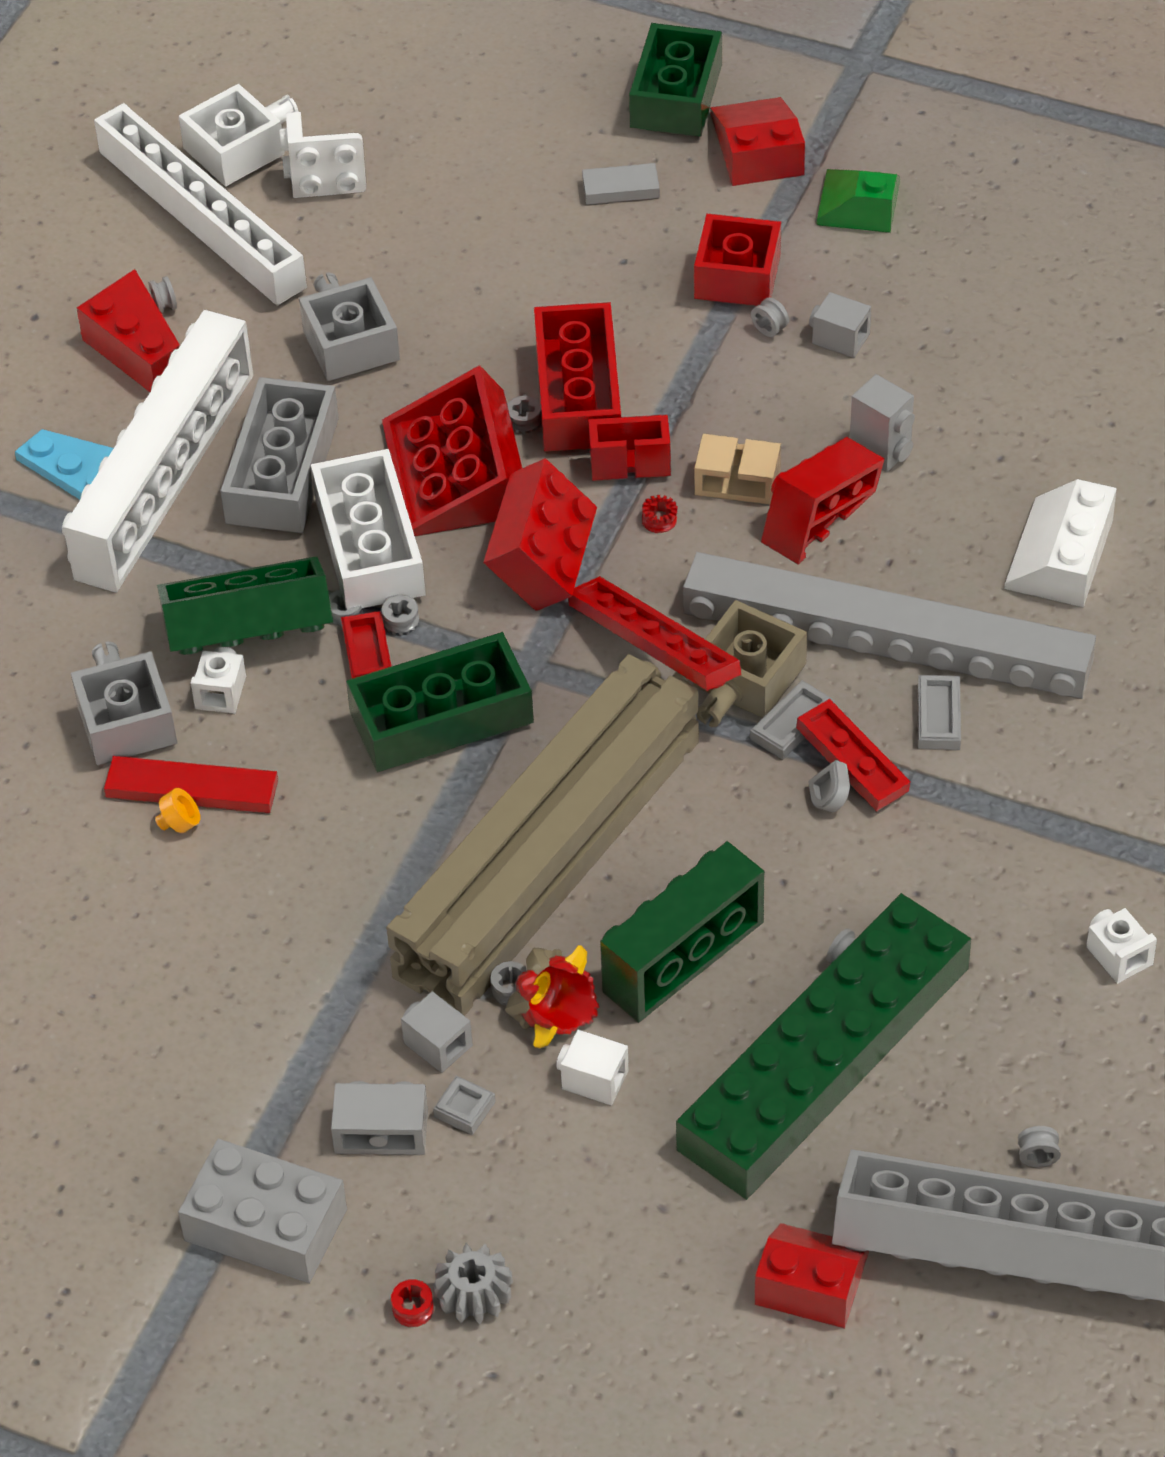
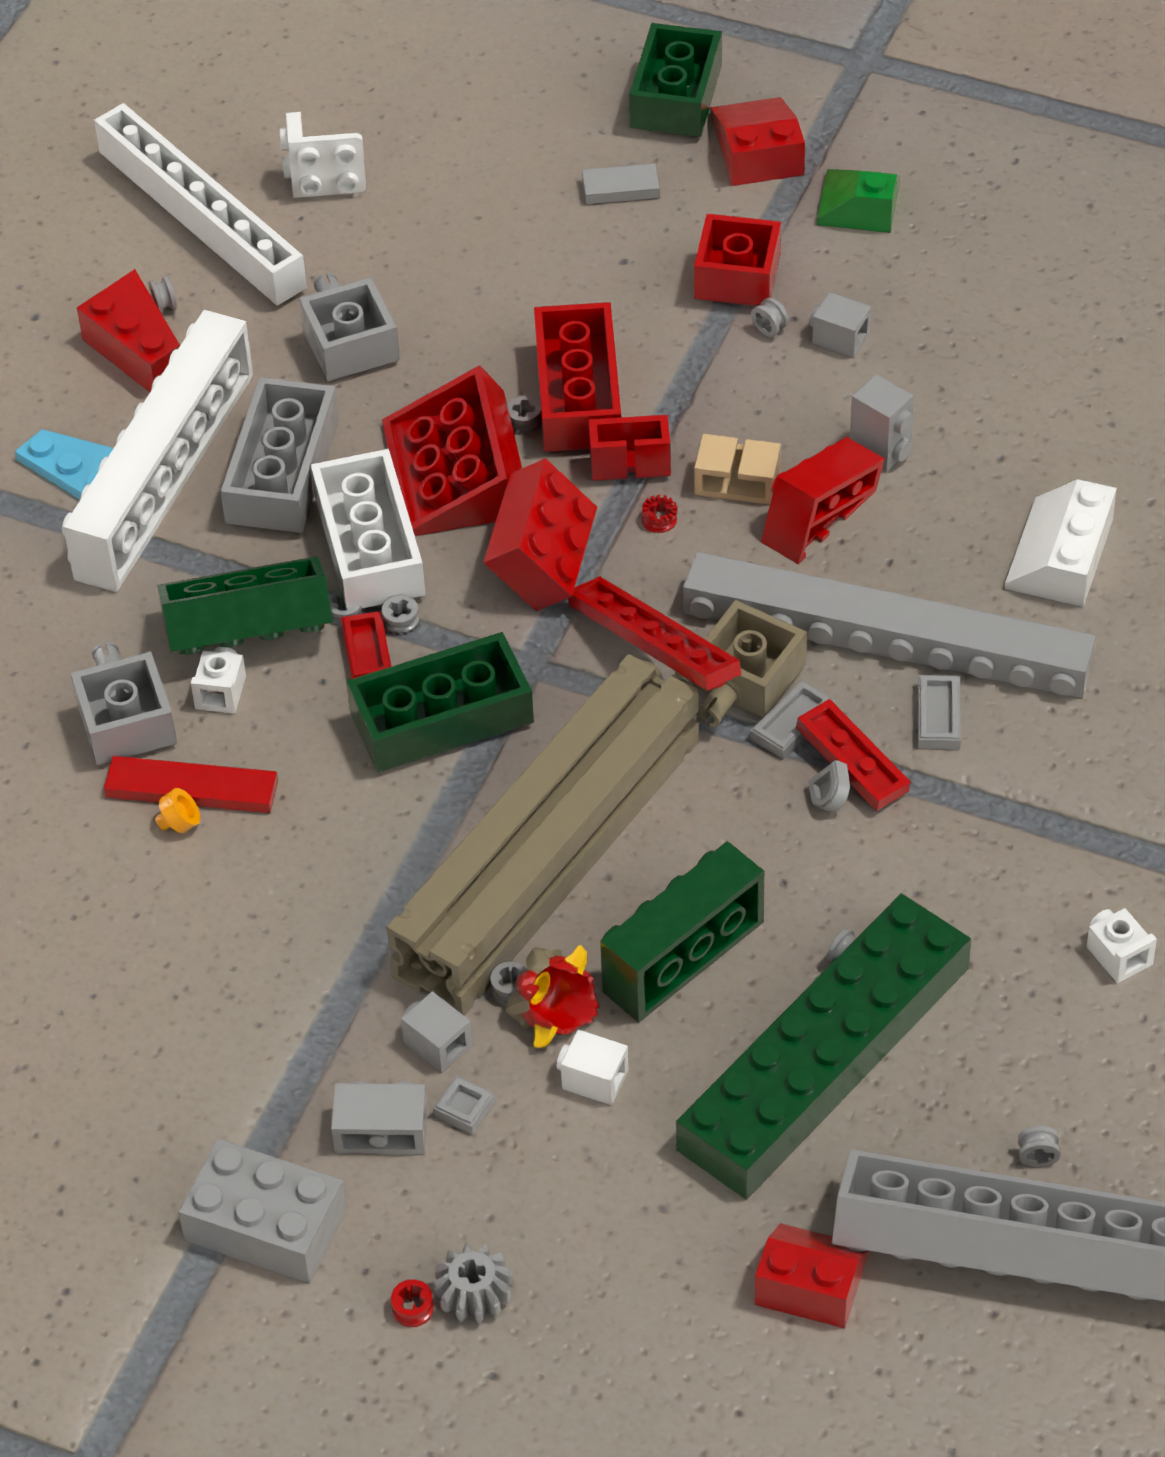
white brick [179,84,298,187] -> none

